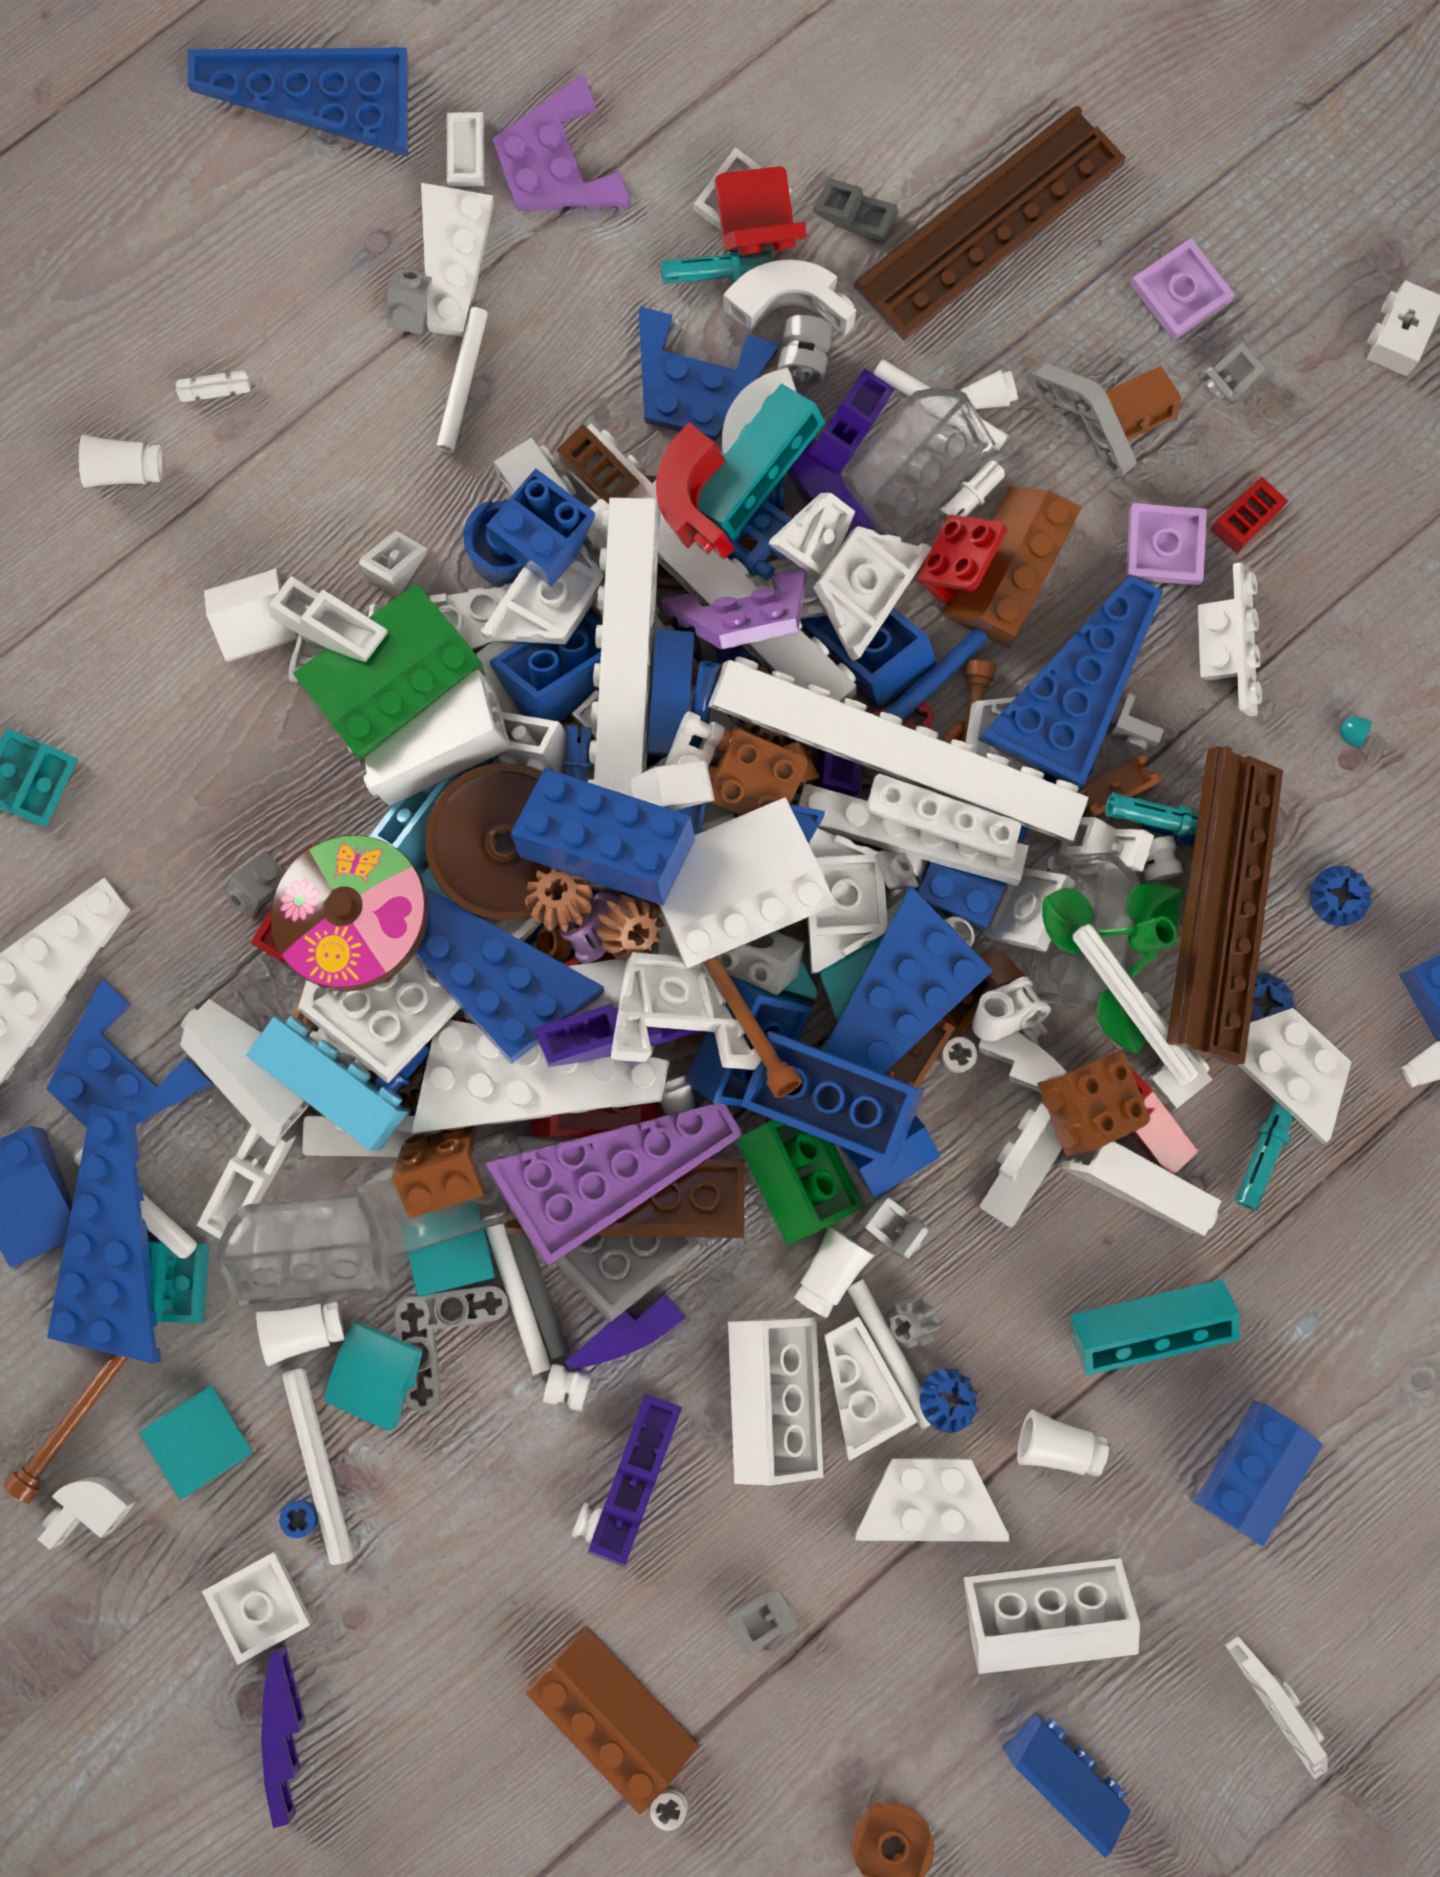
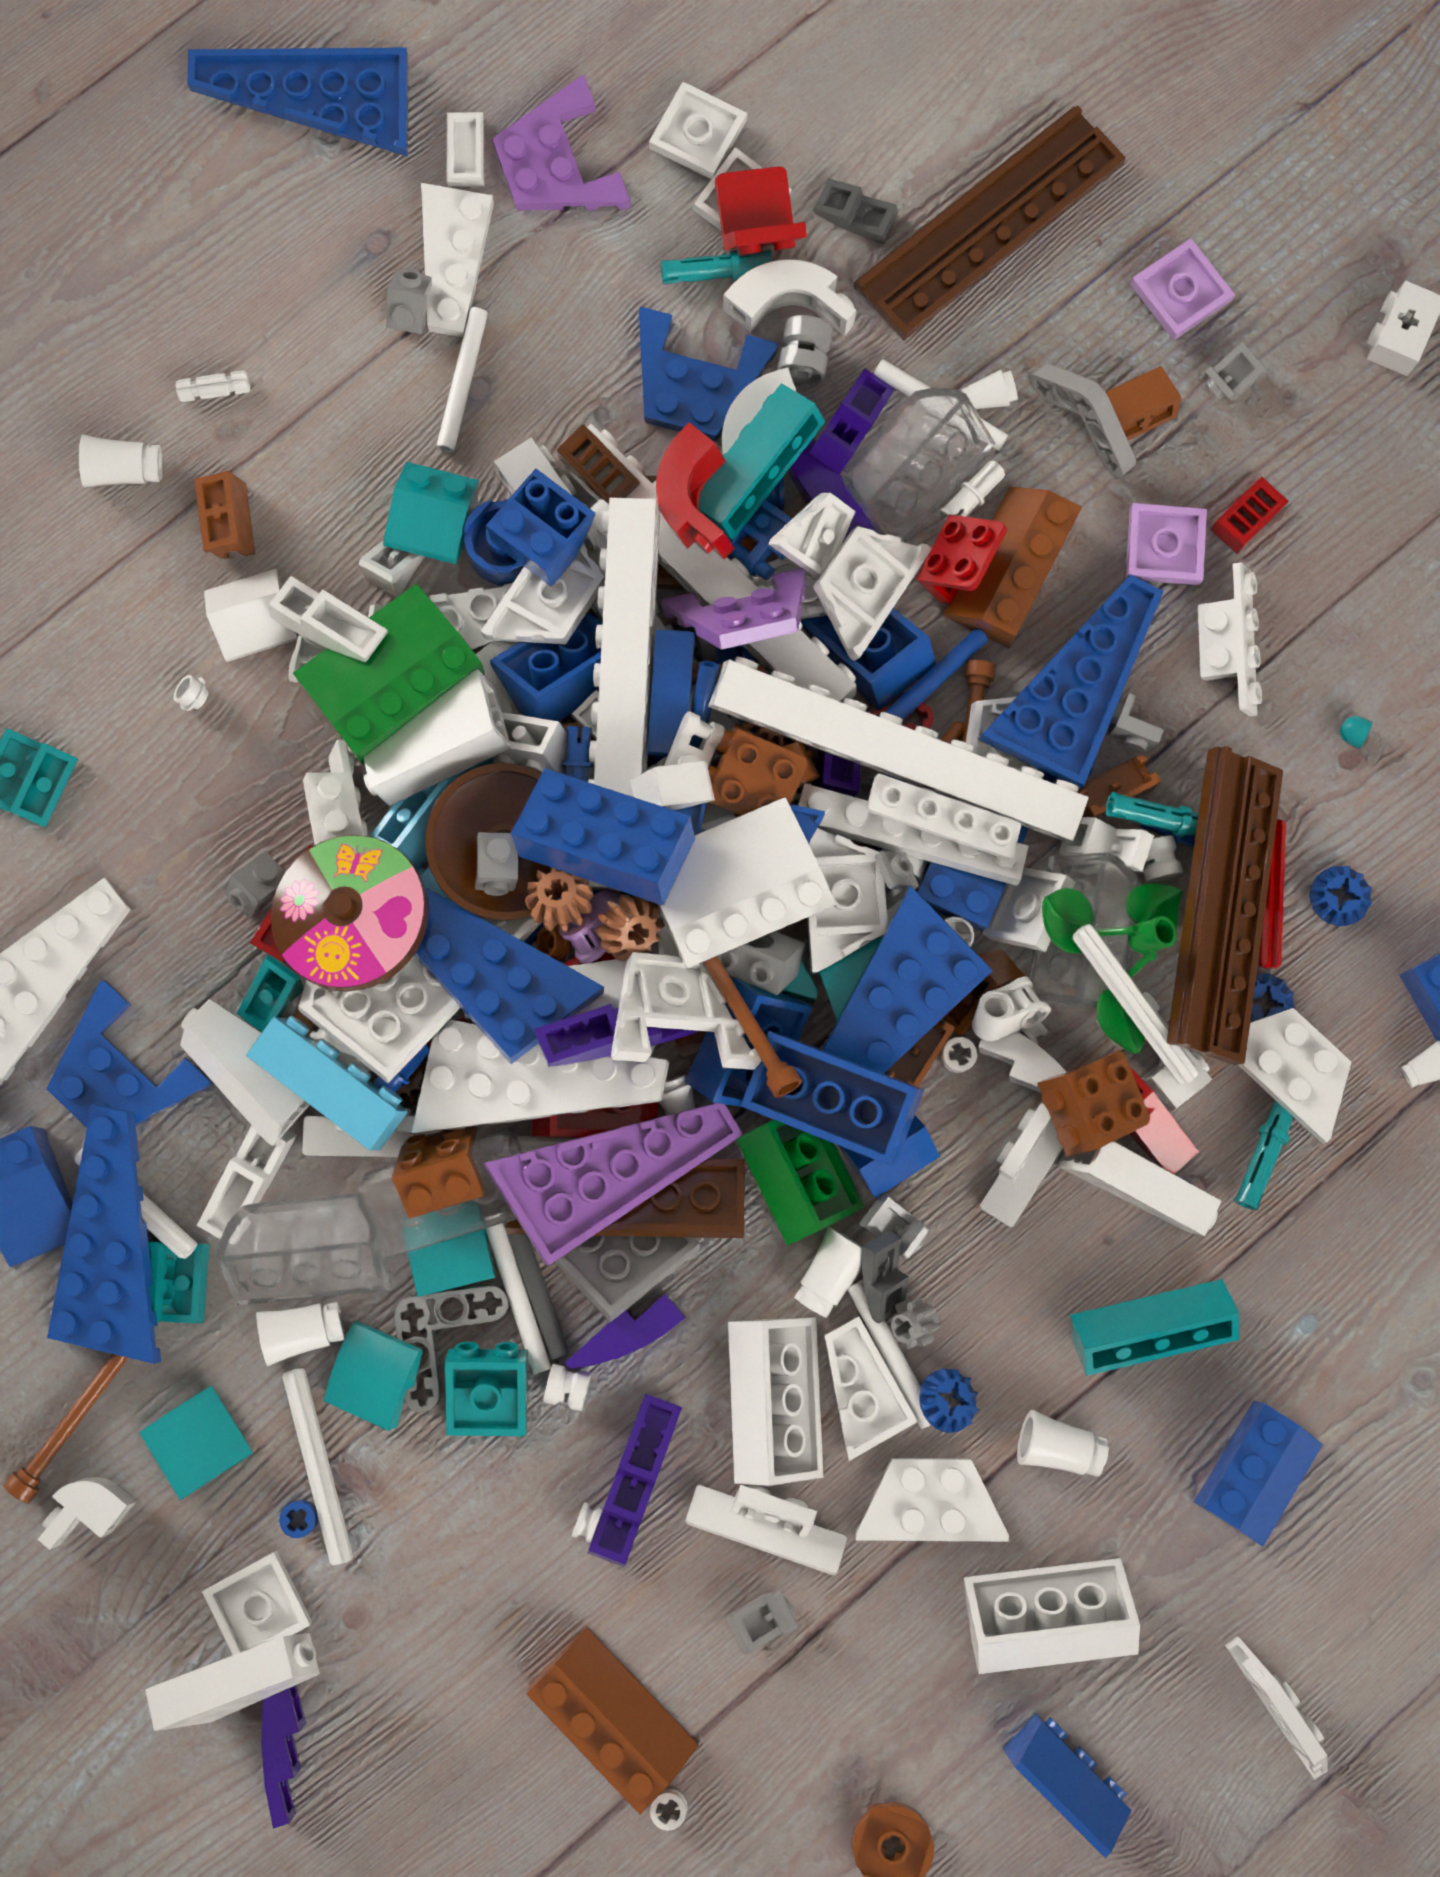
none -> white slope [145,1633,320,1731]
none -> white plate [173,675,208,711]
none -> dark orange hinge [194,471,255,559]
none -> teal slope [237,955,304,1032]
none -> white bracket [303,740,367,845]
none -> teal slope [383,461,479,564]
none -> teal plate [445,1342,528,1436]
none -> light grey bracket [475,832,518,896]
none -> white plate [649,82,747,179]
none -> white bracket [685,1485,847,1575]
none -> dark grey slope [862,1230,909,1324]
none -> red axle [1258,819,1286,969]

